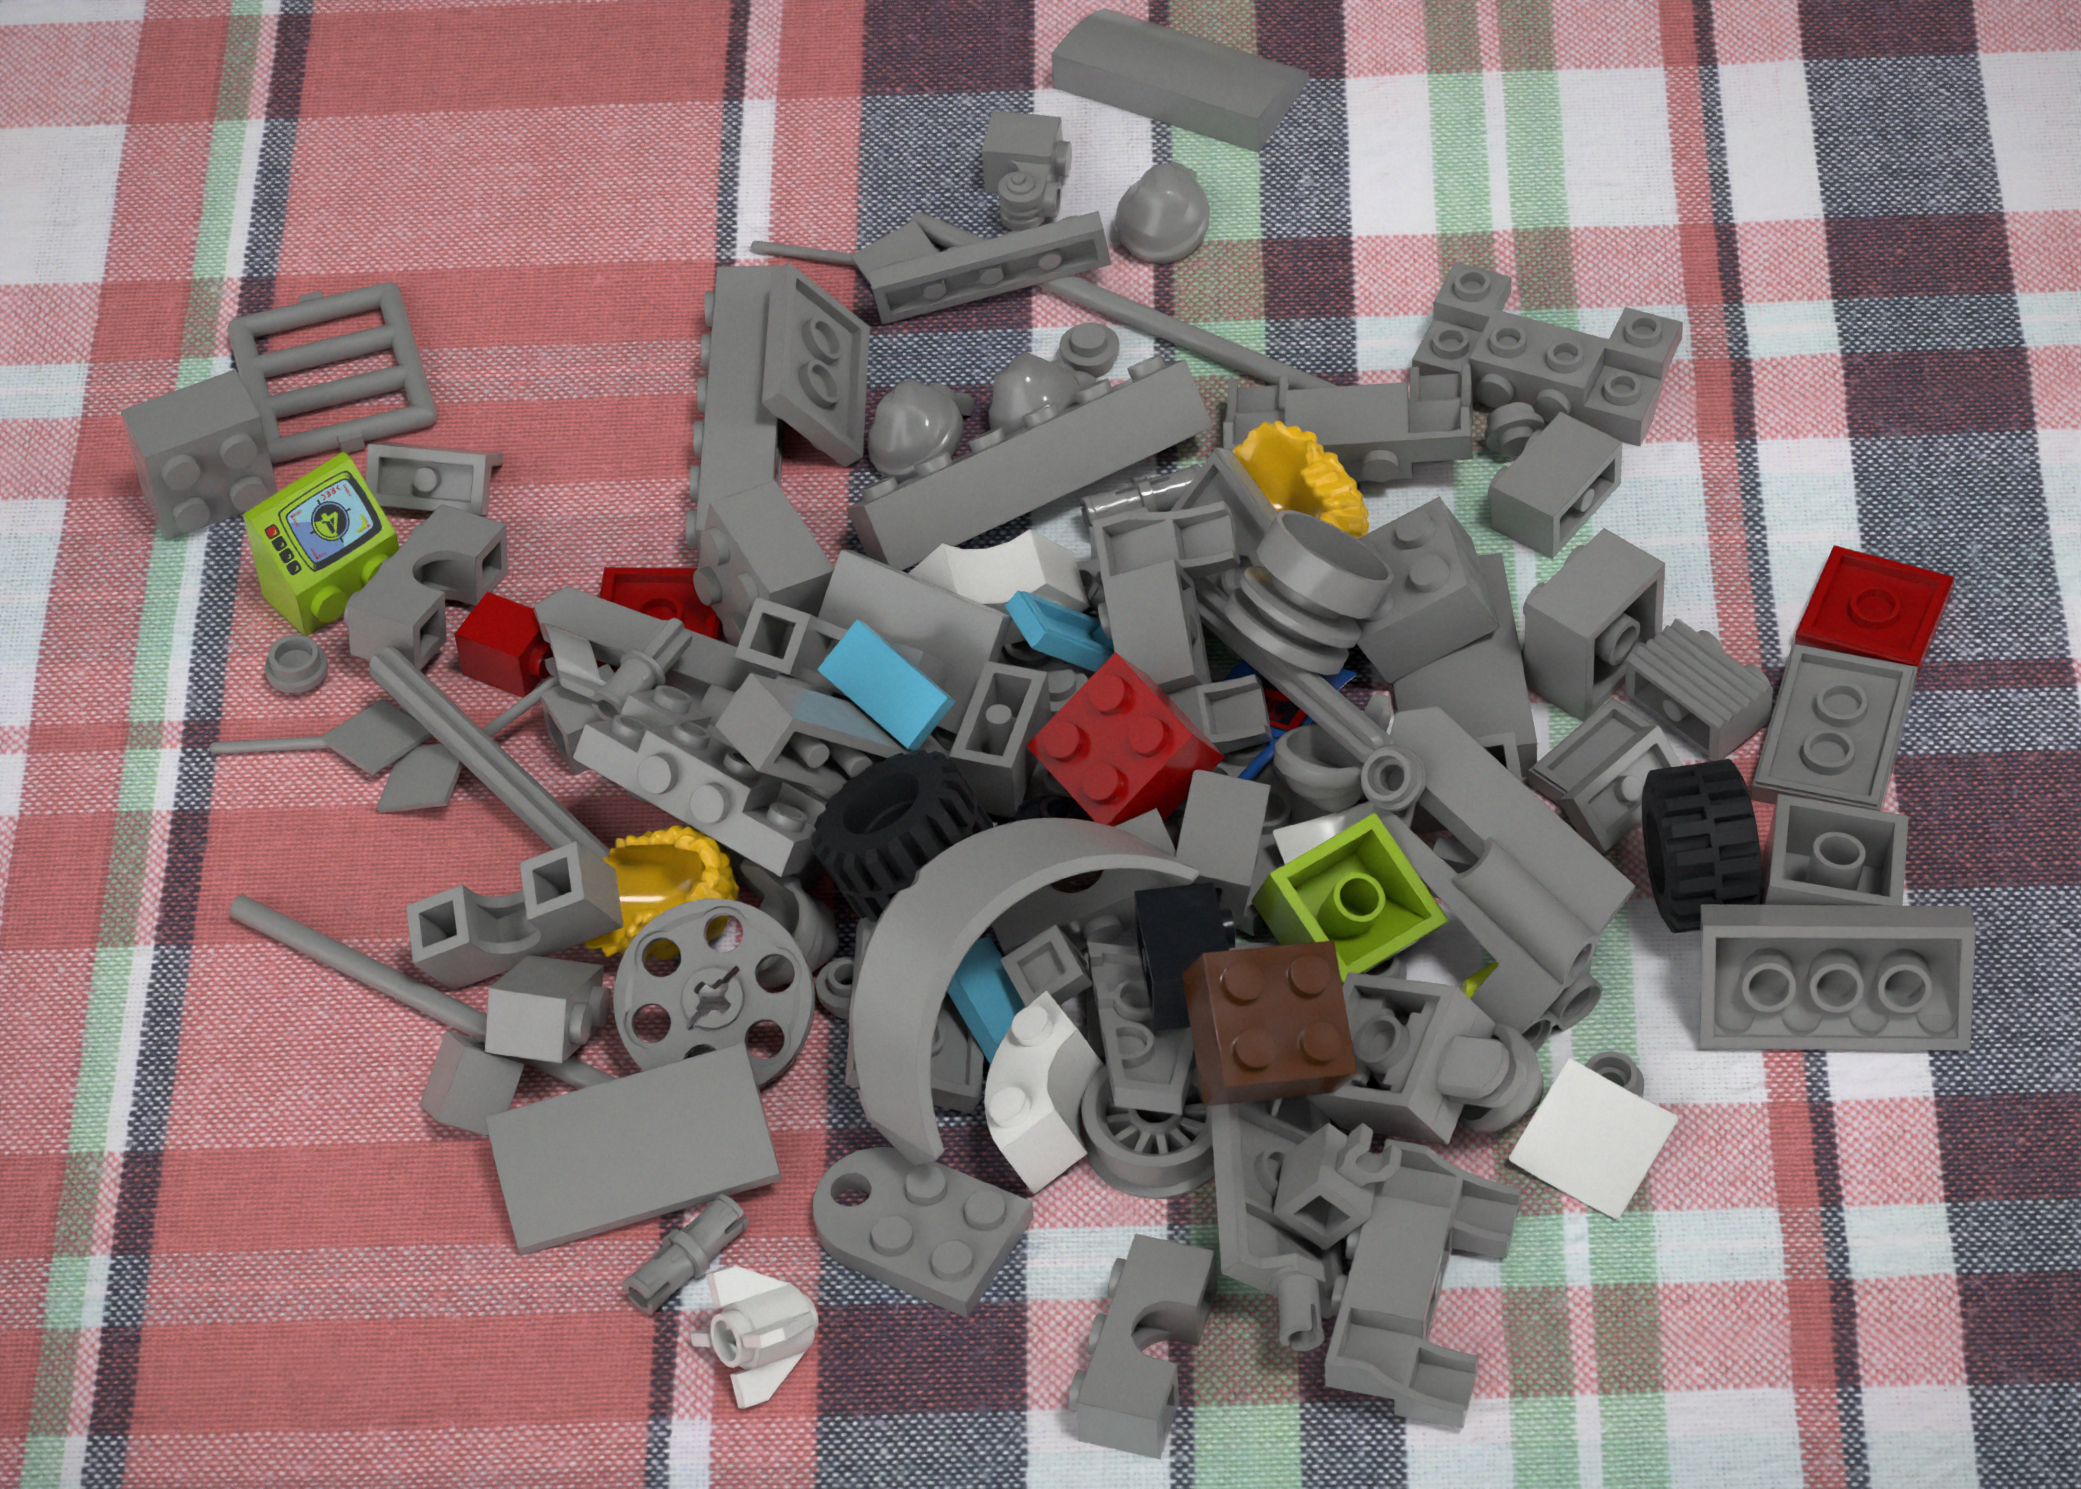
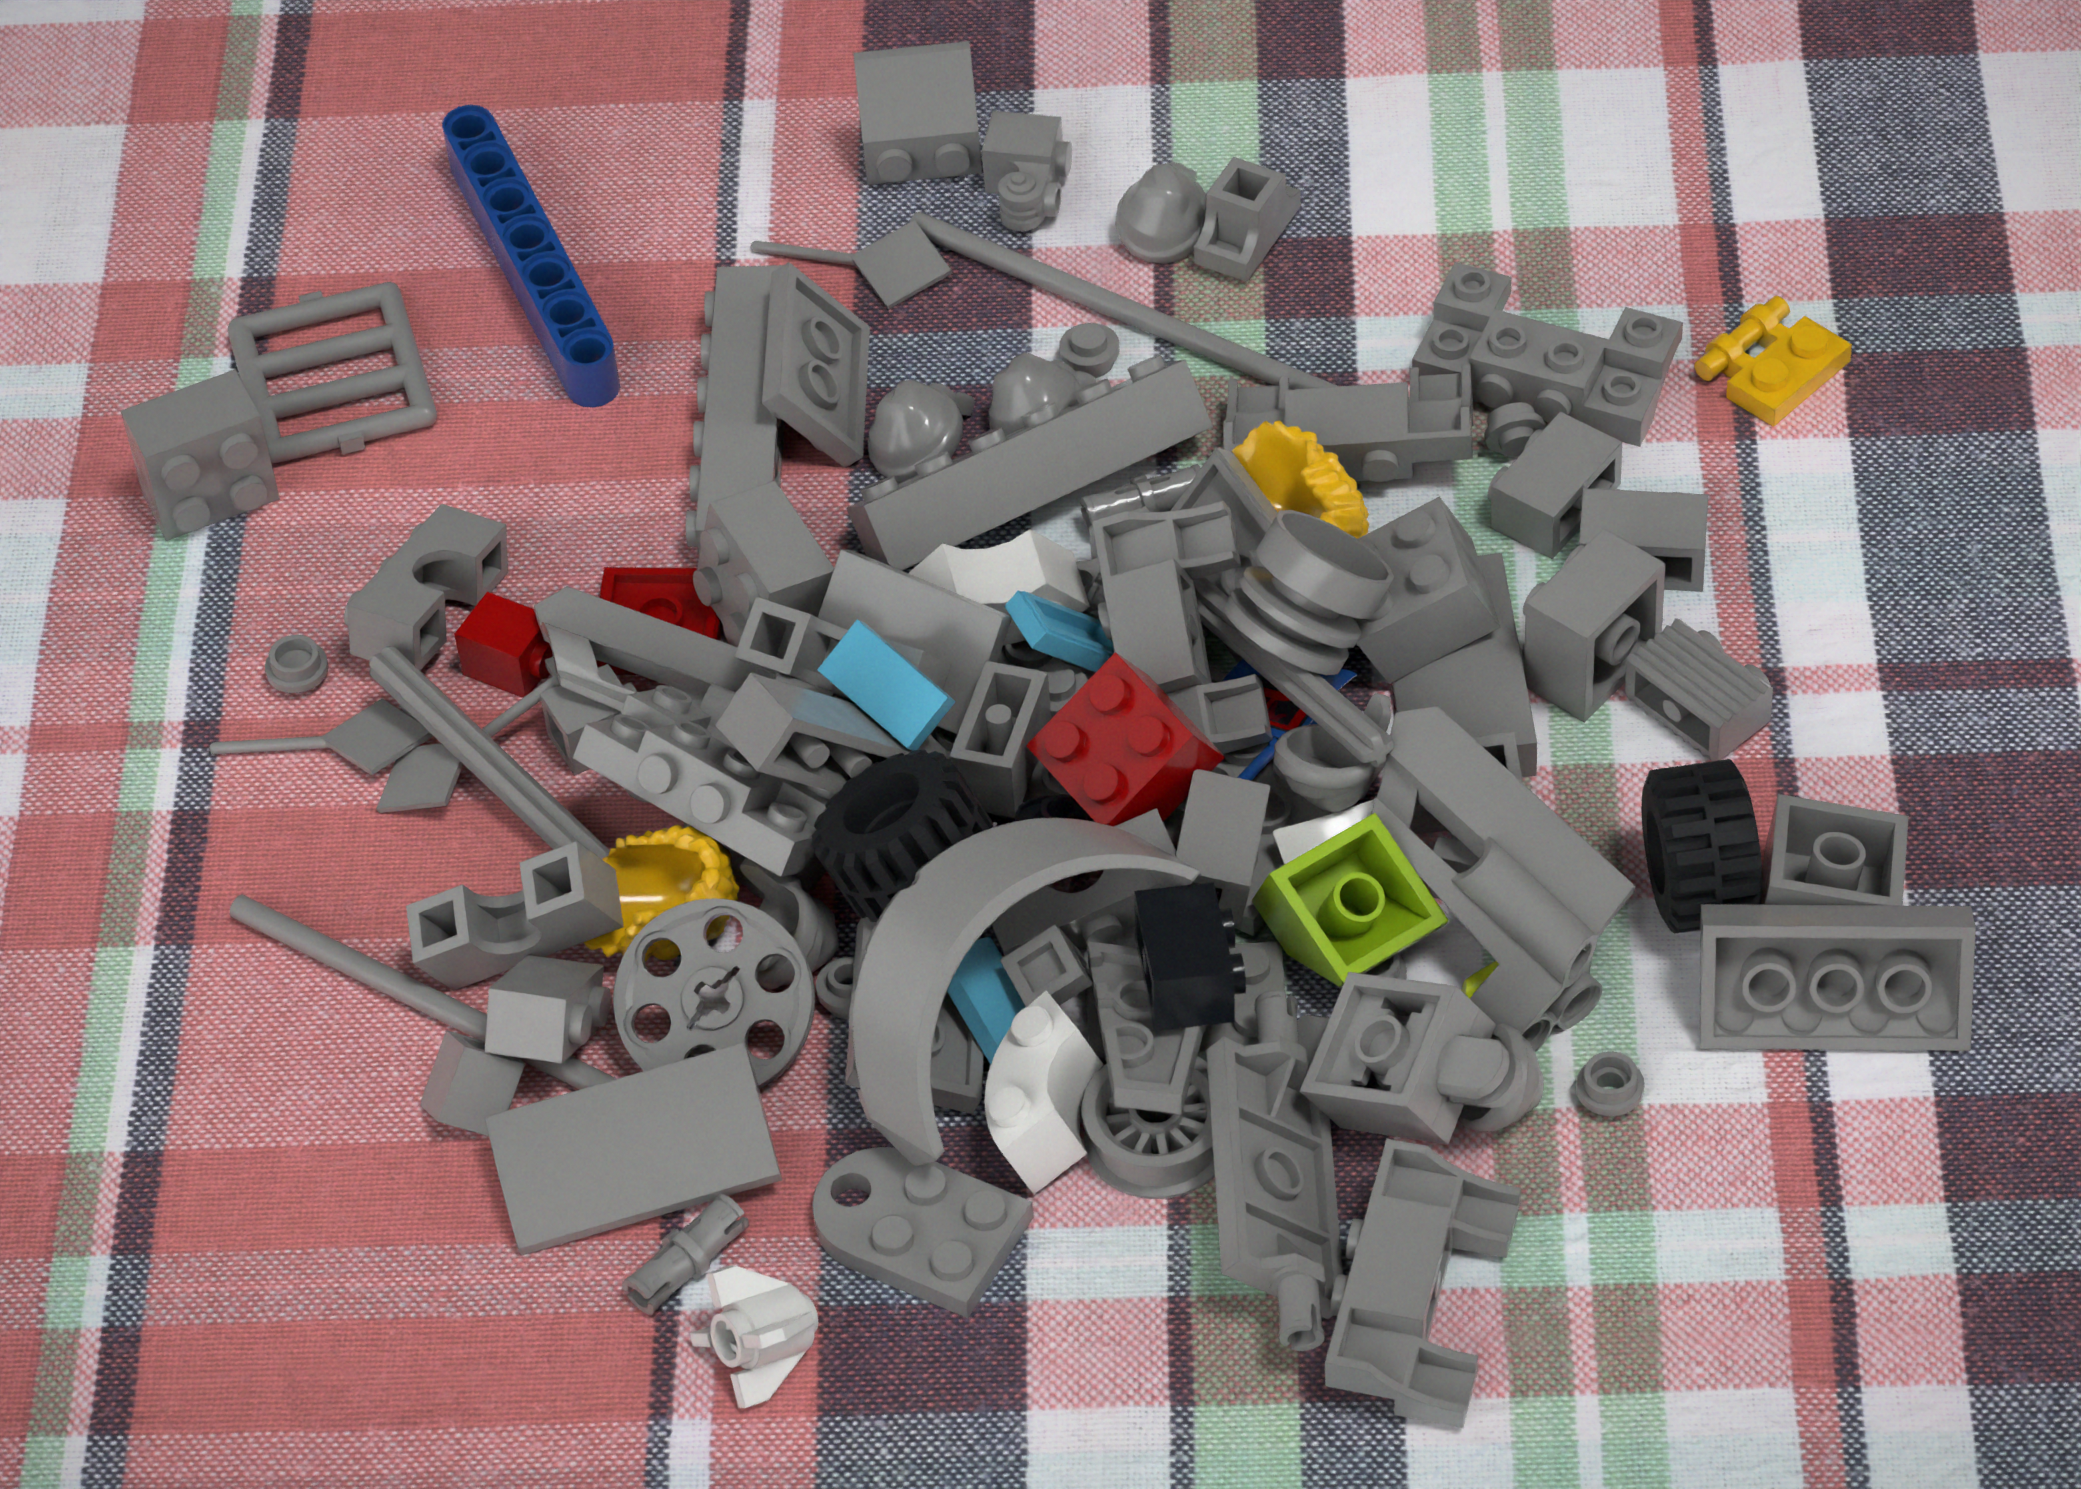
lime slope [243,451,399,636] -> none
light grey panel [366,442,504,516] -> none
light grey axle [592,618,692,720] -> none
light grey plate [868,211,1111,325] -> none
light grey slope [1051,8,1309,153] -> none
light grey arch [1068,1234,1217,1459] -> none
reddish brown brick [1182,941,1357,1106] -> none
light grey brick [1273,1123,1402,1251] -> none
light grey plate [1361,745,1426,811] -> none
white sticker [1509,1059,1679,1219] -> none
light grey tile [1528,697,1654,808] -> none
light grey plate [1559,725,1683,853] -> none
light grey tile [1751,644,1918,811] -> none
red tile [1795,545,1955,678] -> none
none -> blue beam [442,105,620,408]
none -> light grey slope [853,41,982,185]
none -> light grey brick [1194,157,1301,282]
none -> light grey brick [1579,488,1708,592]
none -> yellow plate [1694,296,1852,427]

